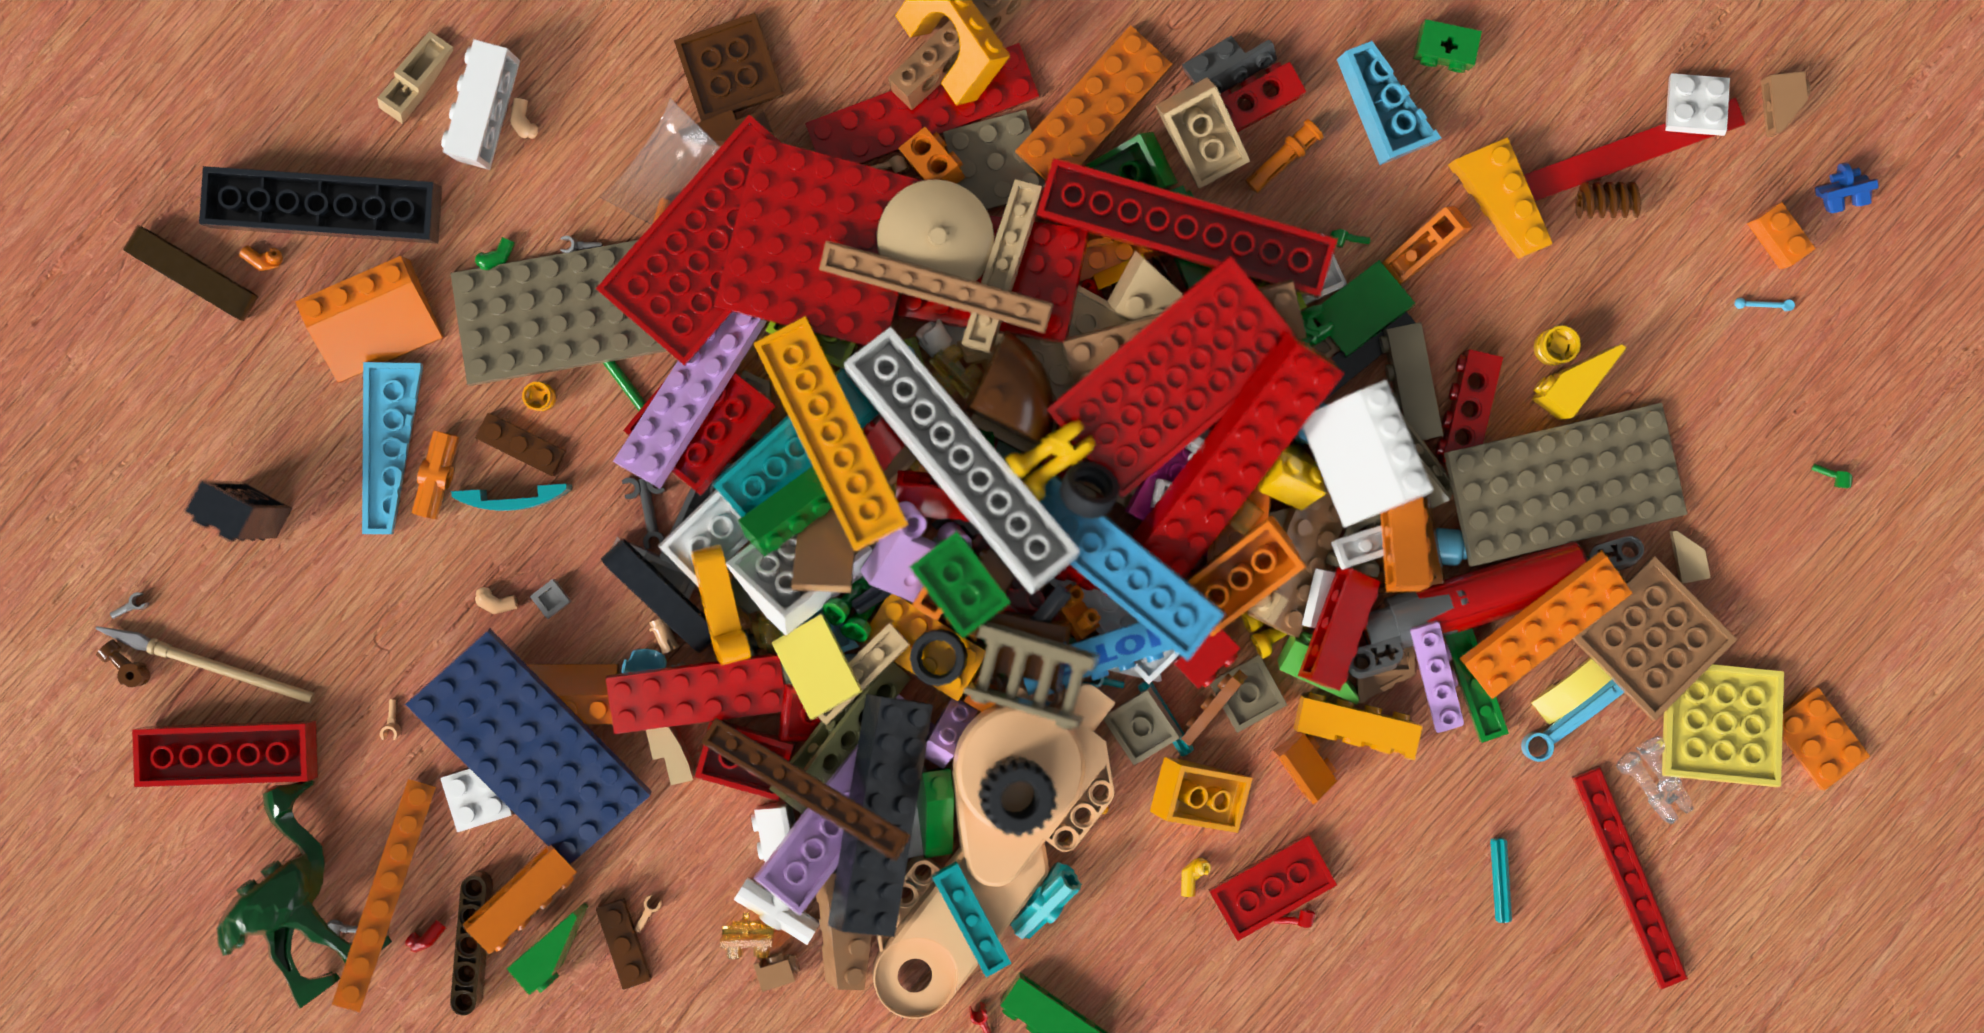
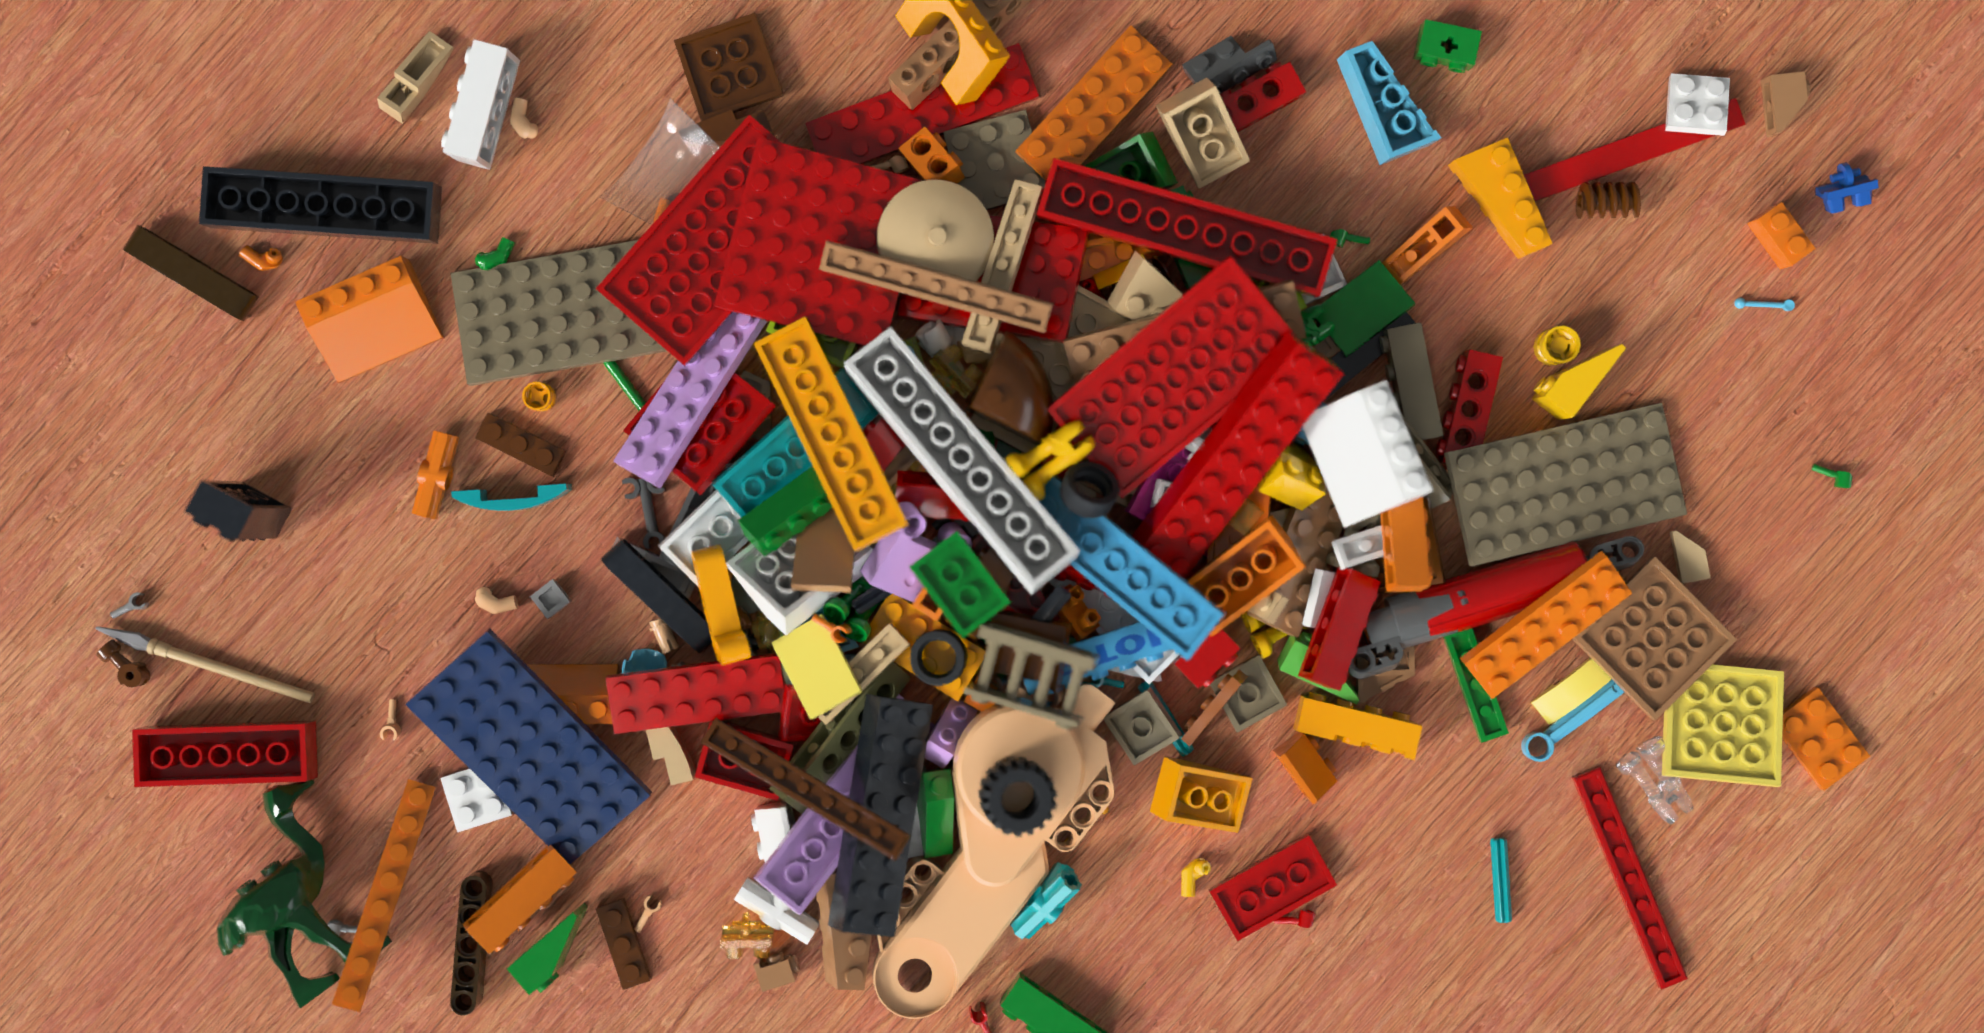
medium azure wing [362,362,423,534] -> none
red arm [405,920,447,953] -> none
light grey hand [560,236,602,253] -> none
teal plate [931,861,1012,978] -> none
orange pin [1245,119,1324,194] -> none
lavender bracket [1410,621,1464,733] -> none
medium azure head [1436,528,1467,566] -> none
none -> orange hand [811,614,853,643]

